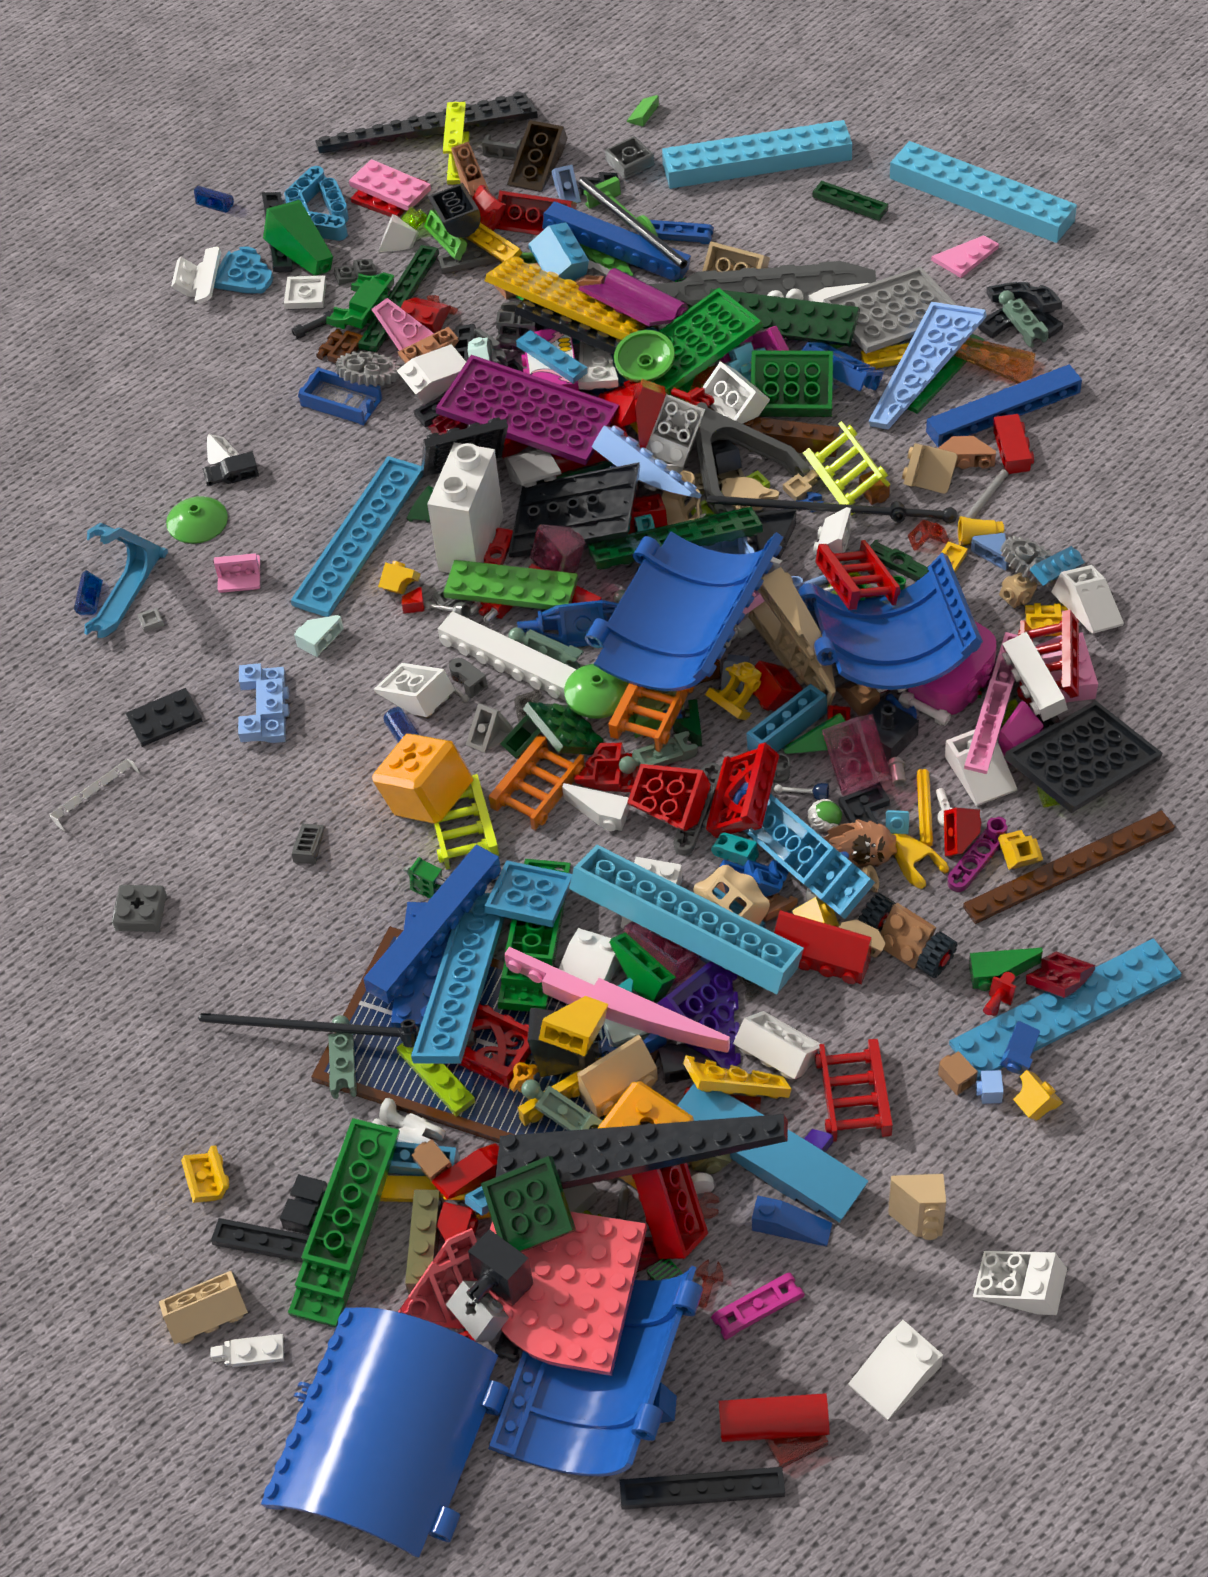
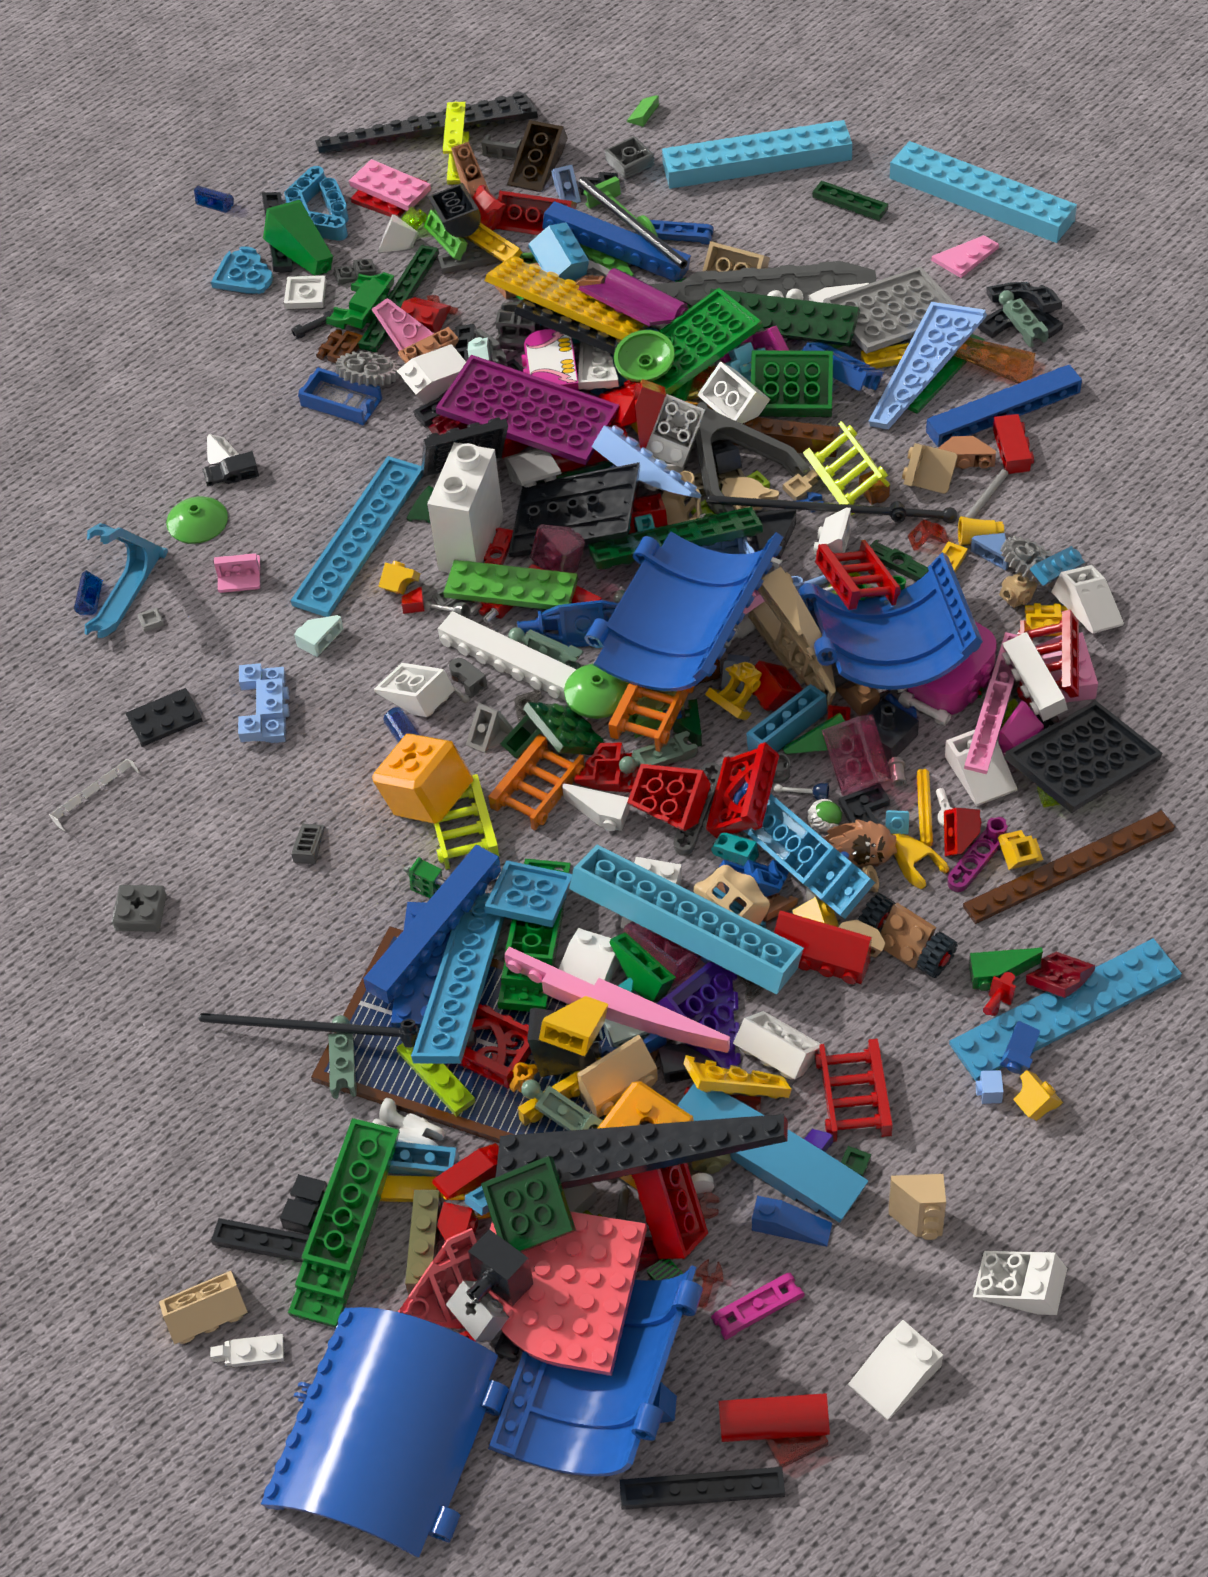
white plate [171,247,221,304] -> none
yellow bracket [181,1145,229,1203] -> none
medium nougat brick [412,1139,452,1182] -> none
dark azure plate [516,330,588,384] -> none
red arm [671,387,715,408] -> none
medium nougat brick [938,1051,978,1095] -> none
none -> dark green plate [841,1146,872,1177]

